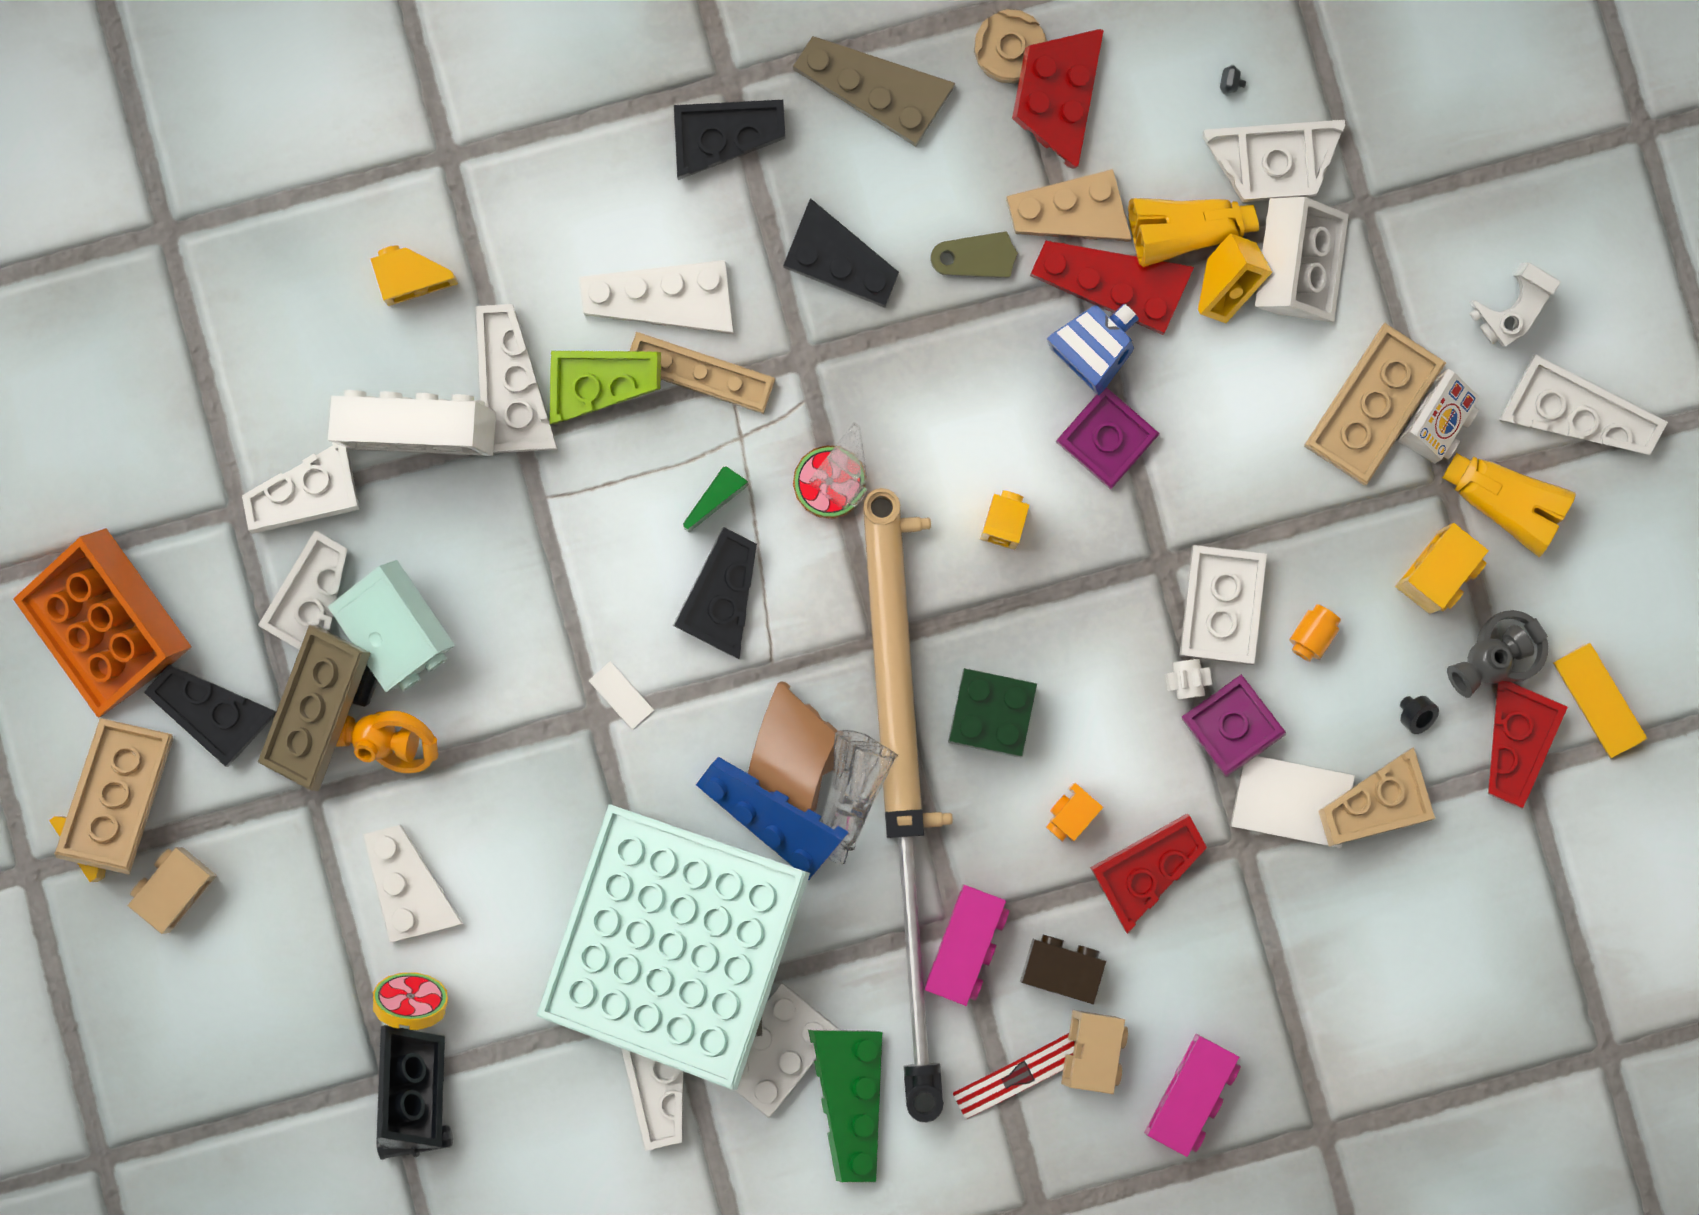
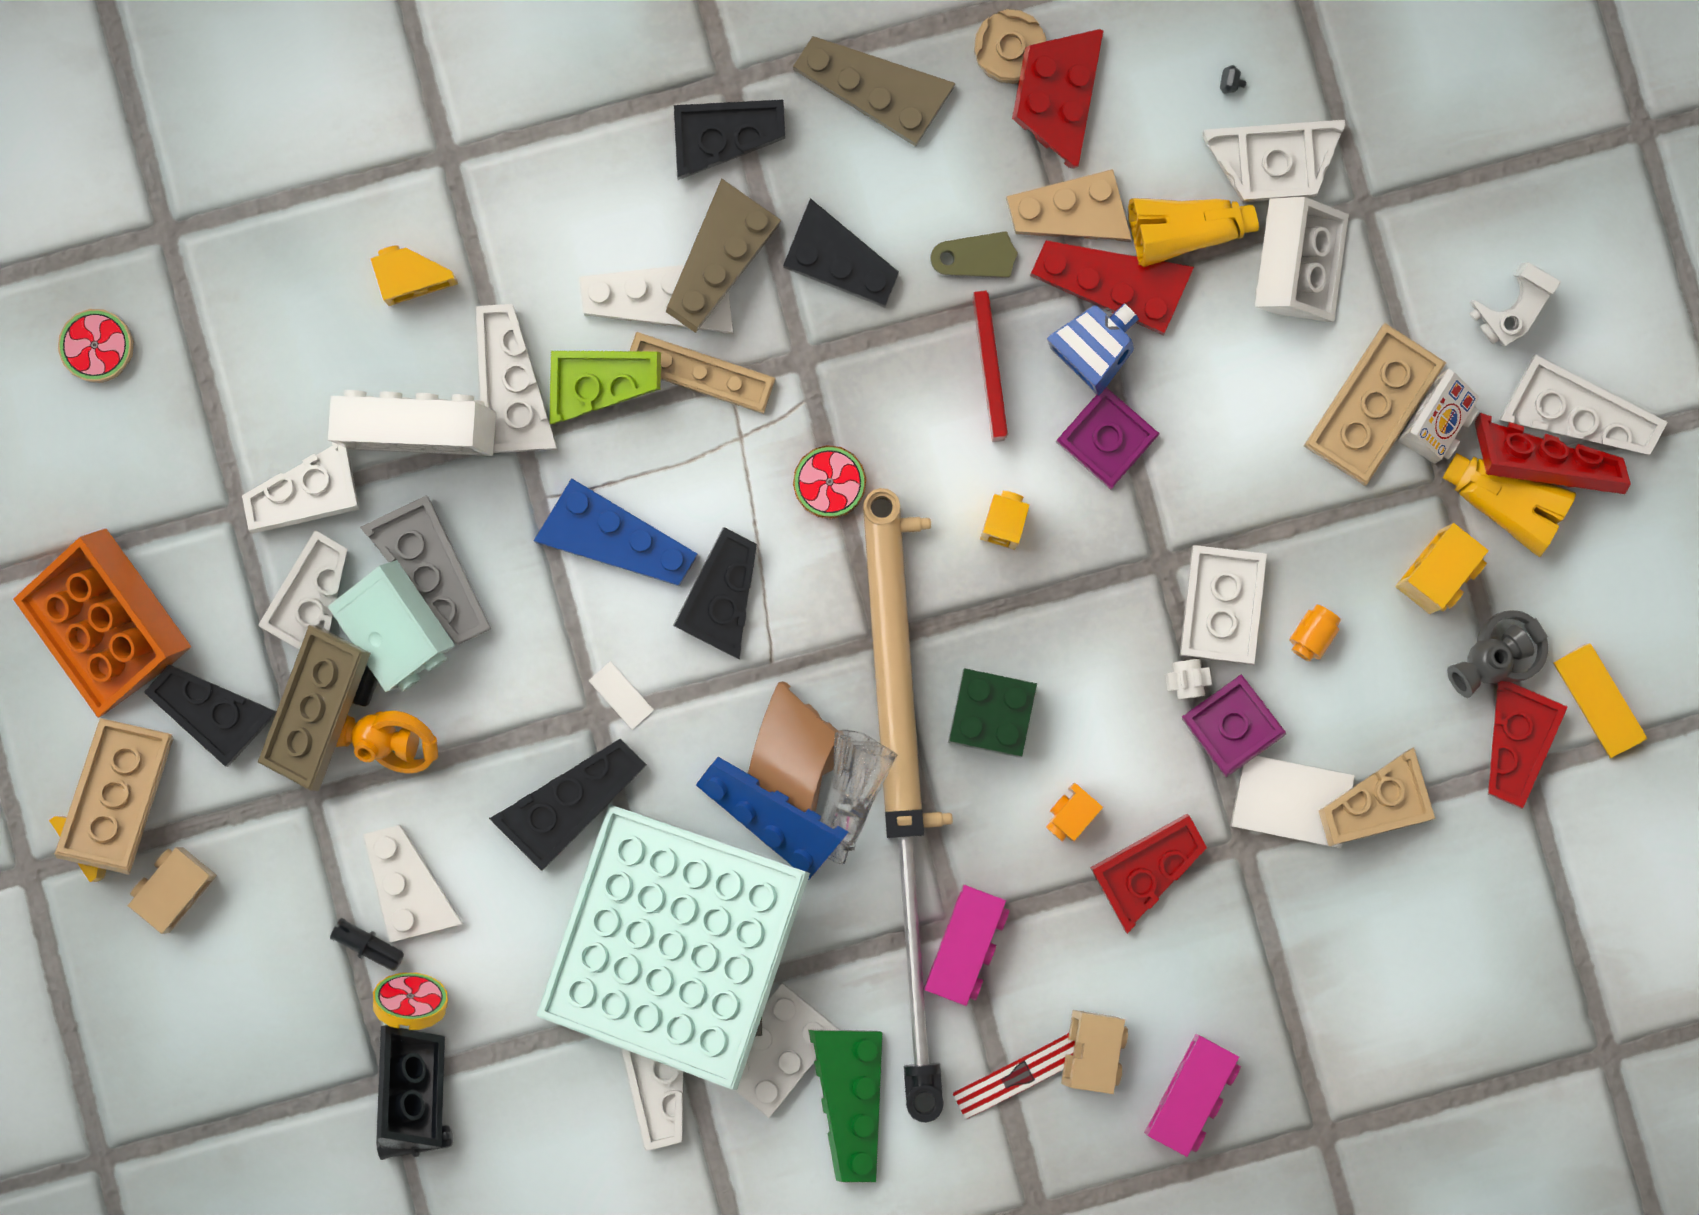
green slope [683,466,749,532] -> none
clear slope [809,422,868,511] -> none
dark brown brick [1020,934,1106,1005] -> none
yellow slope [1198,233,1272,323] -> none
black tile [1400,696,1439,734] -> none
none -> tile [58,309,134,383]
none -> black axle [330,918,404,971]
none -> light grey wing [360,495,491,645]
none -> black wing [489,739,647,871]
none -> blue wing [534,478,698,586]
none -> dark tan wing [666,178,781,333]
none -> red tile [972,290,1008,442]
none -> red wing [1474,412,1631,494]

